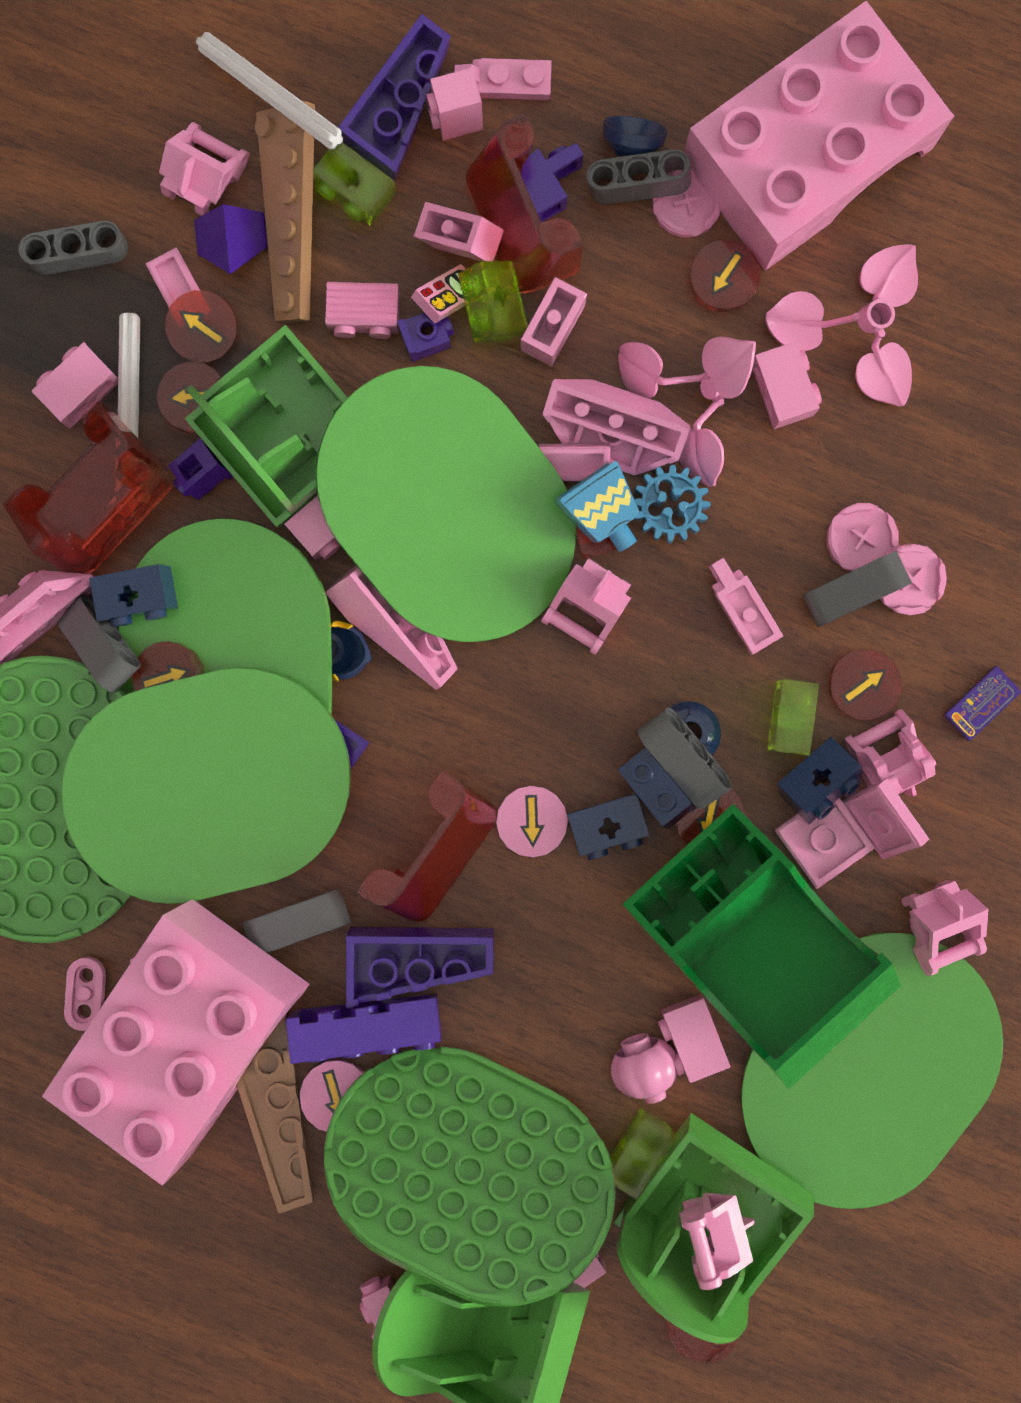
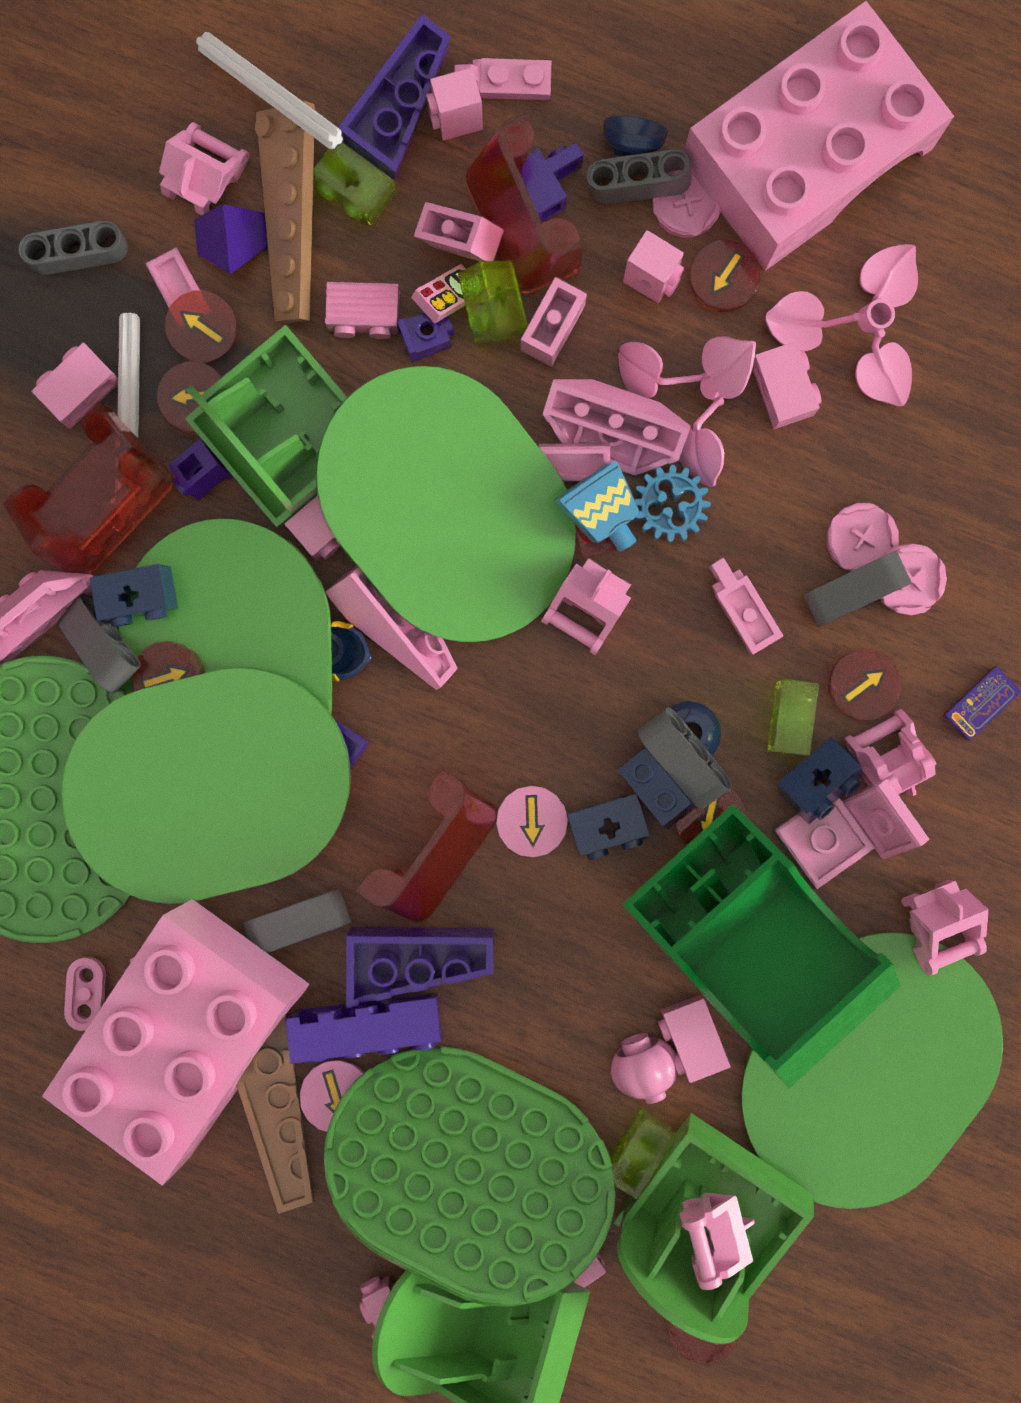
none -> bright pink brick [623,230,684,304]

